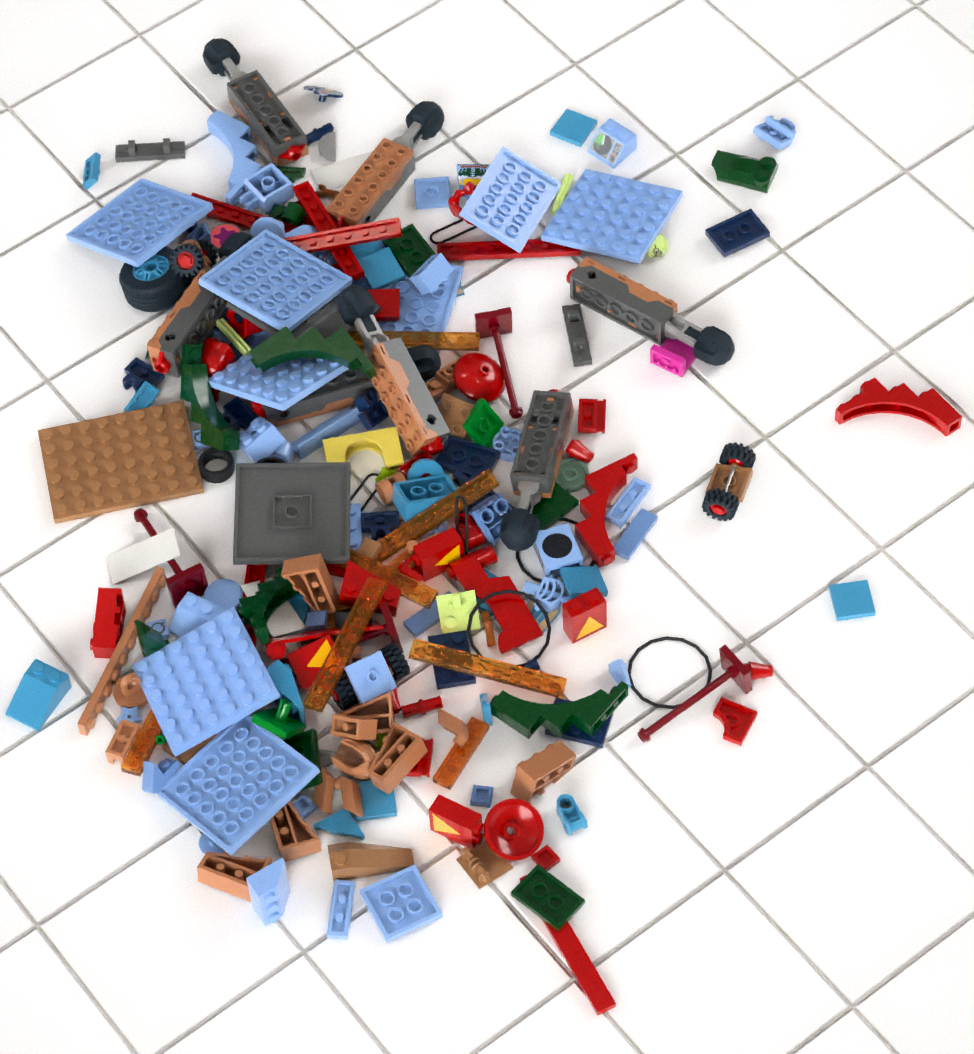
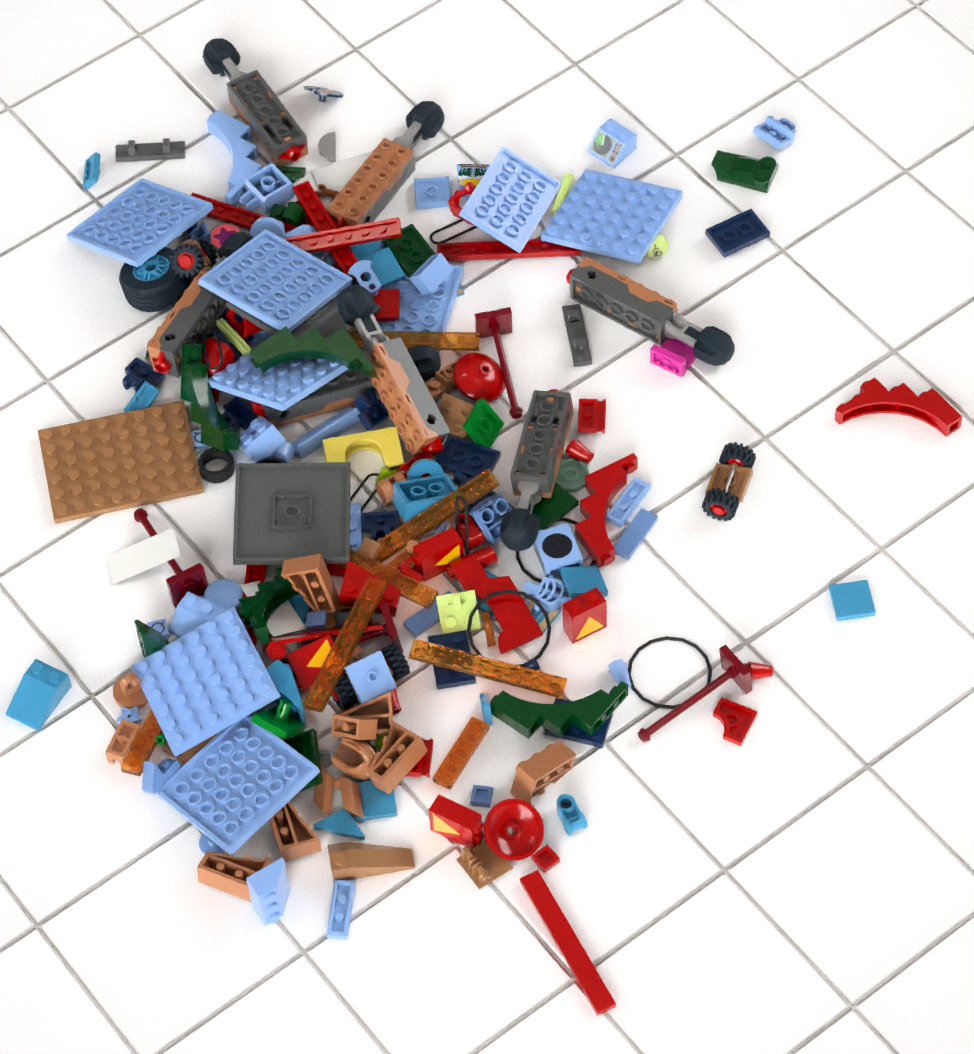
nougat plate [77,566,167,736] -> none
red wedge [90,587,127,659] -> none
light blue tile [291,794,317,820] -> none
dark blue axle [306,123,334,145] -> none
light blue plate [359,864,443,943] -> none
red pin [401,695,443,718] -> none
nougat piece [438,708,469,748] -> none
light blue tile [492,426,522,462] -> none
dark green tile [511,864,585,932] -> none
dark azure tile [550,109,597,147] -> none
none -> black piece [201,327,224,370]
none -> light blue piece [348,260,381,297]

